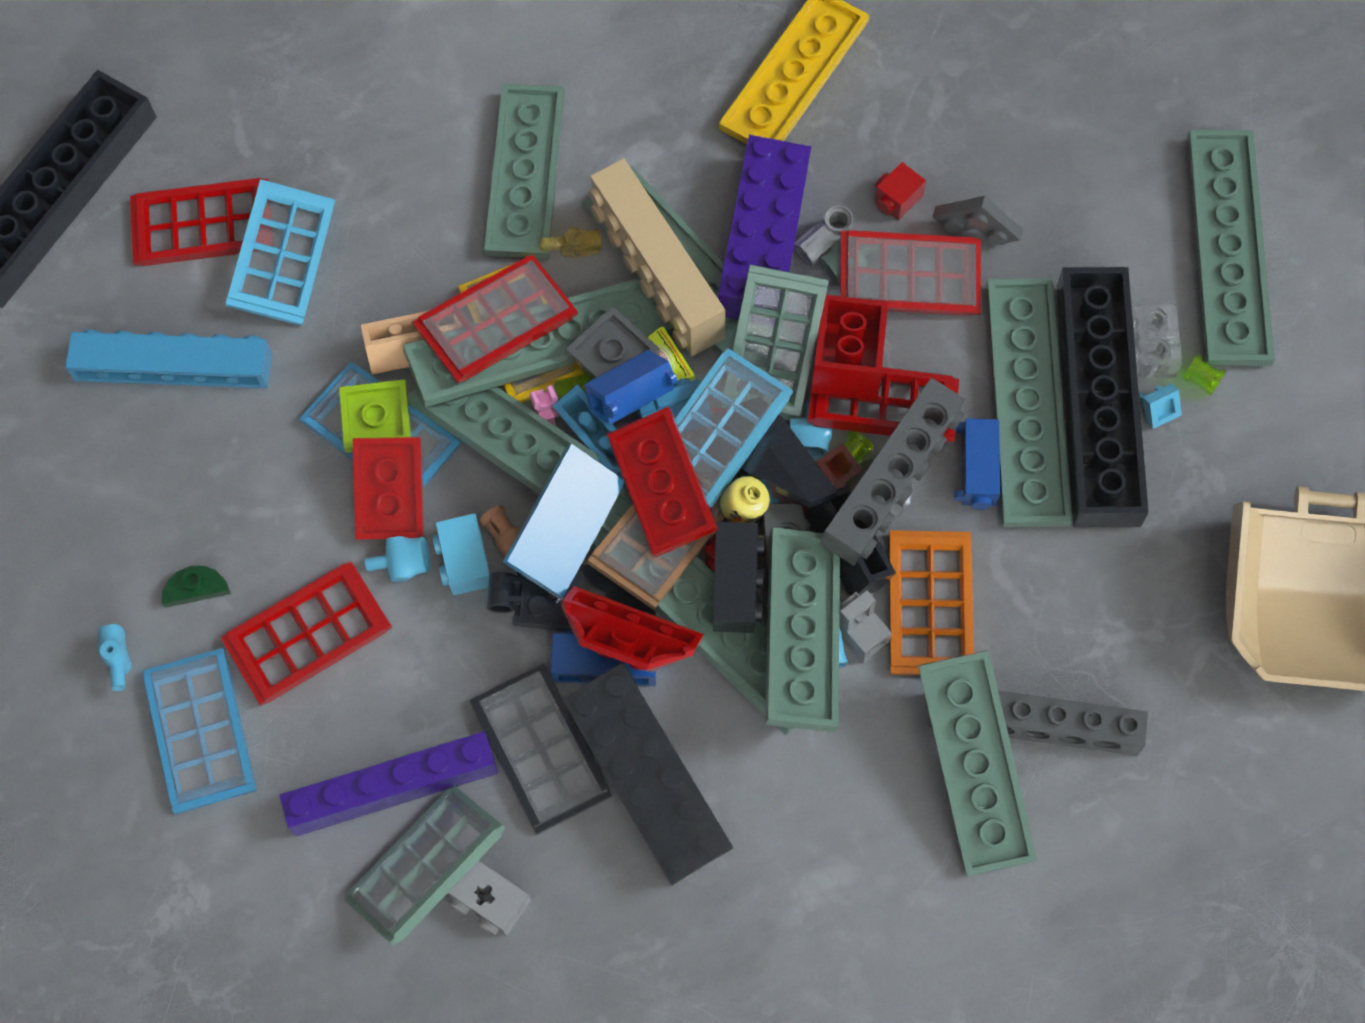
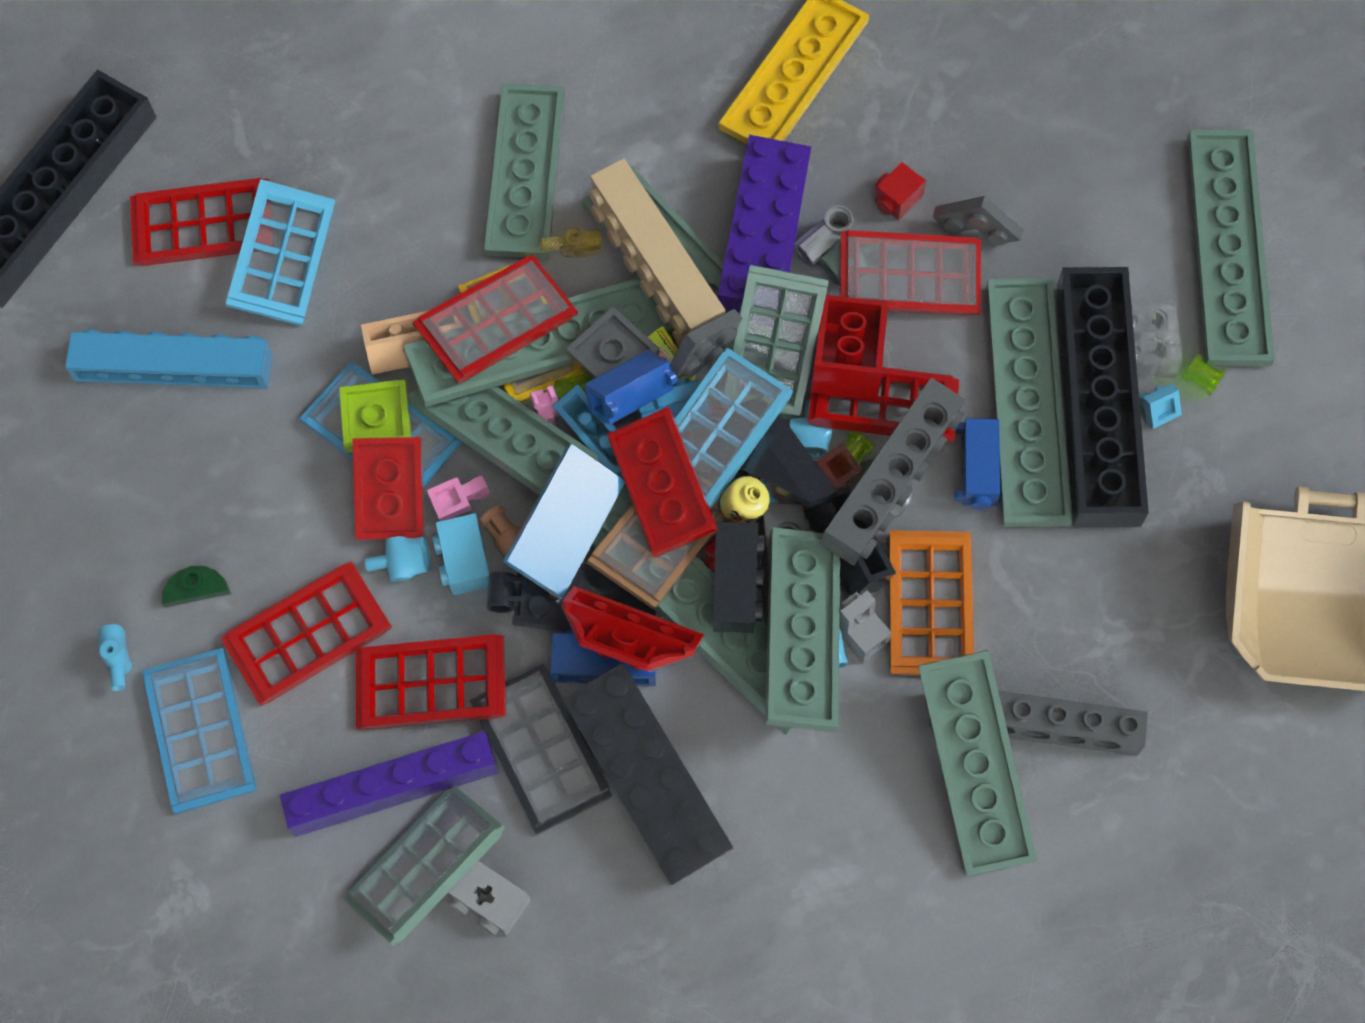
none -> red piece [356,634,506,731]
none -> bright pink plate [427,476,491,521]
none -> dark grey plate [670,309,743,380]

